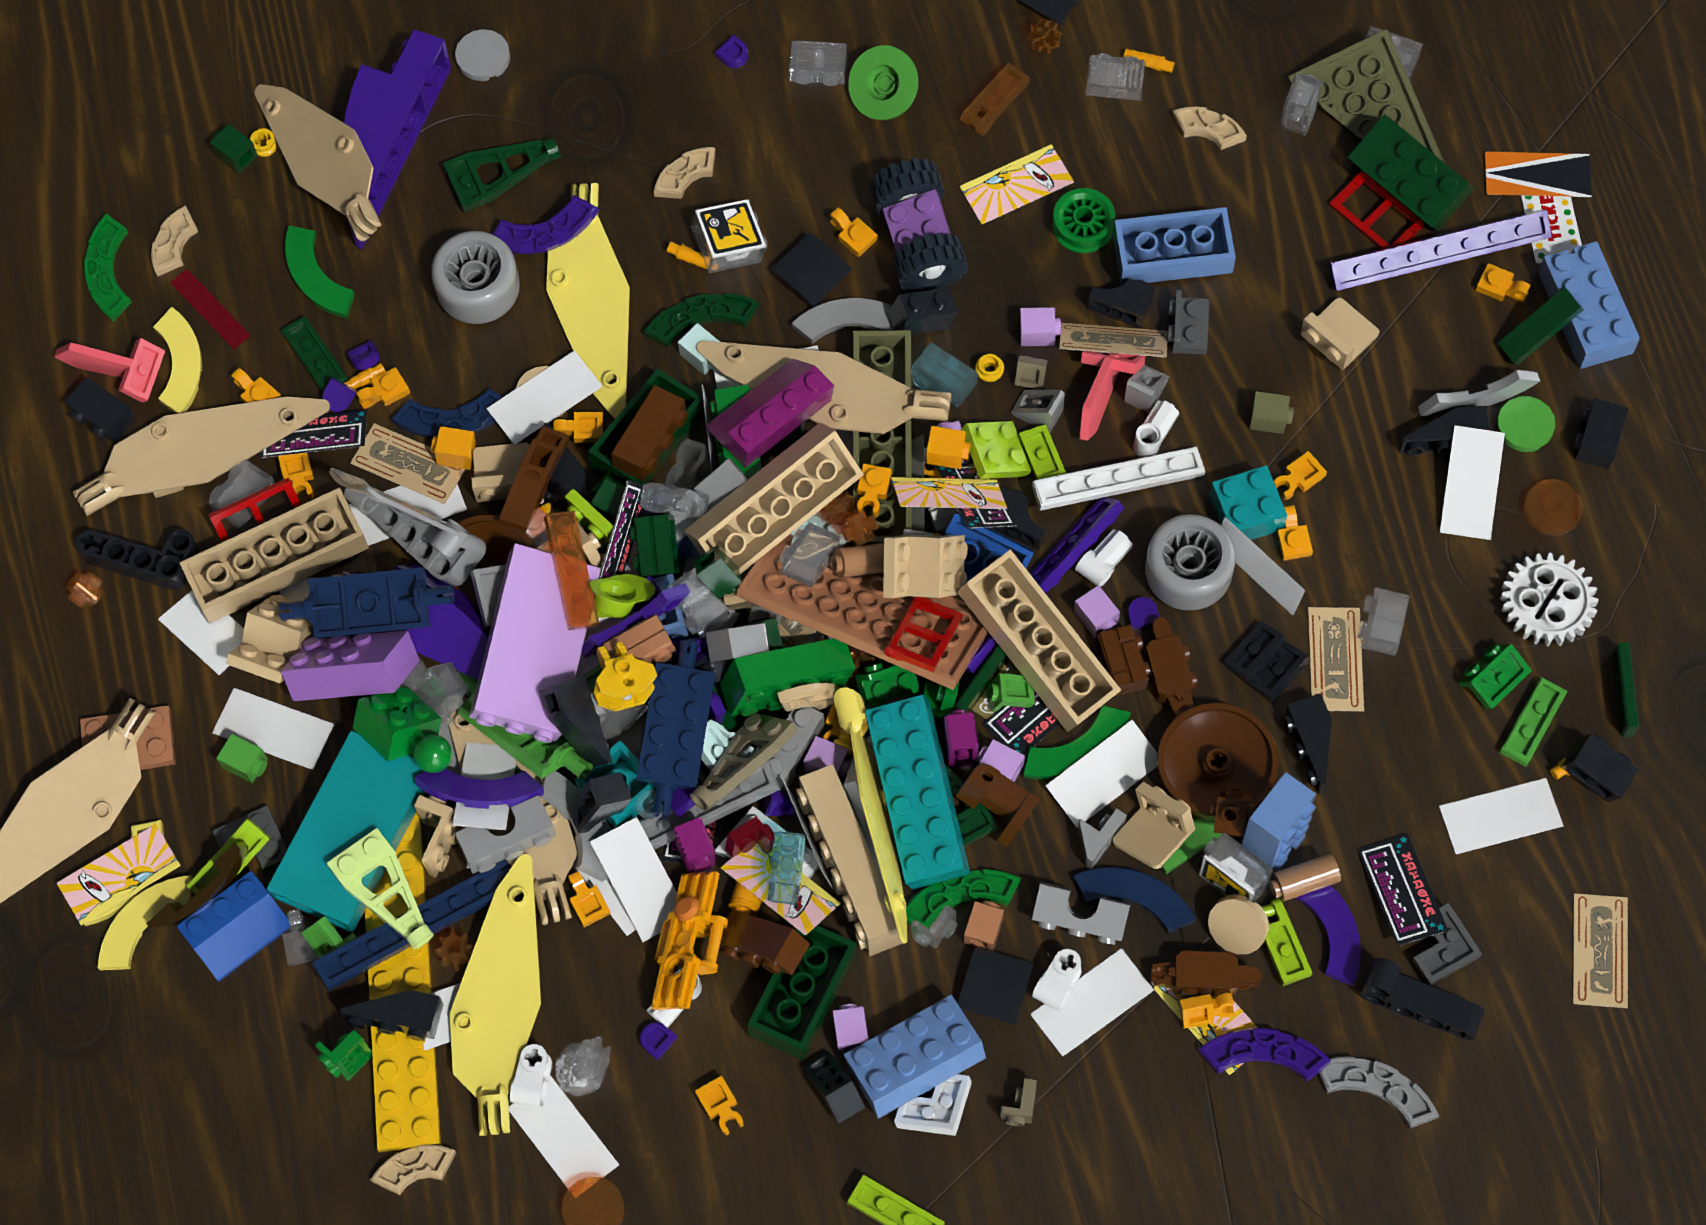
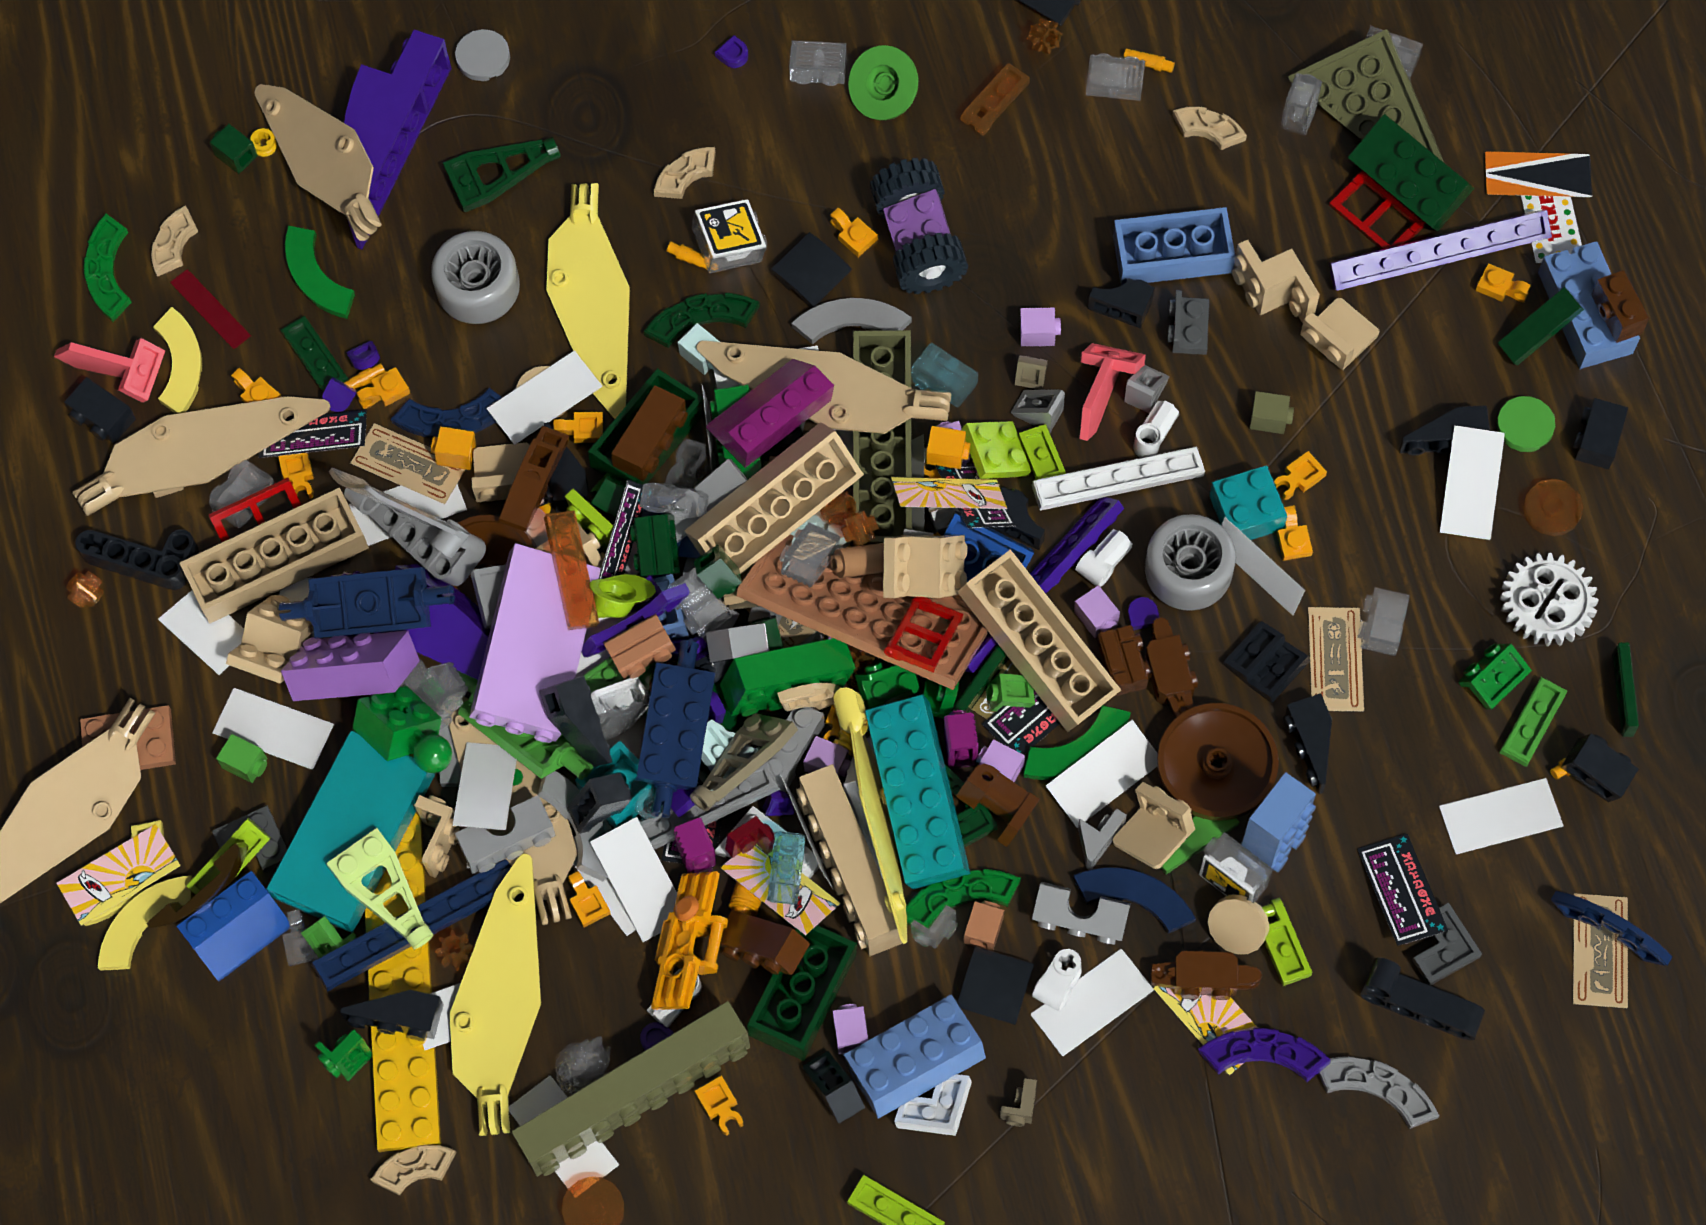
dark purple tile [415,769,544,809] -> none
dark purple tile [493,195,600,254] -> none
white piece [510,1044,552,1108] -> none
yellow hinge [593,641,657,711] -> none
light orange plate [857,464,892,517] -> none
black brick [888,288,959,335] -> none
sticker [960,144,1074,224] -> none
yellow plate [975,354,1004,382] -> none
green wheel [1053,188,1115,253] -> none
tan sticker [1059,323,1168,357] -> none
light orange plate [1180,993,1235,1029] -> none
reddish brown brick [1210,788,1256,837] -> none
medium nougat brick [1269,853,1341,902] -> none
dark purple tile [1294,885,1361,987] -> none
light grey tile [1418,370,1540,416] -> none
none -> olive brick [512,1001,750,1177]
none -> tan bracket [1232,240,1320,323]
none -> dark blue tile [1551,891,1672,966]
none -> reddish brown brick [1591,270,1649,343]

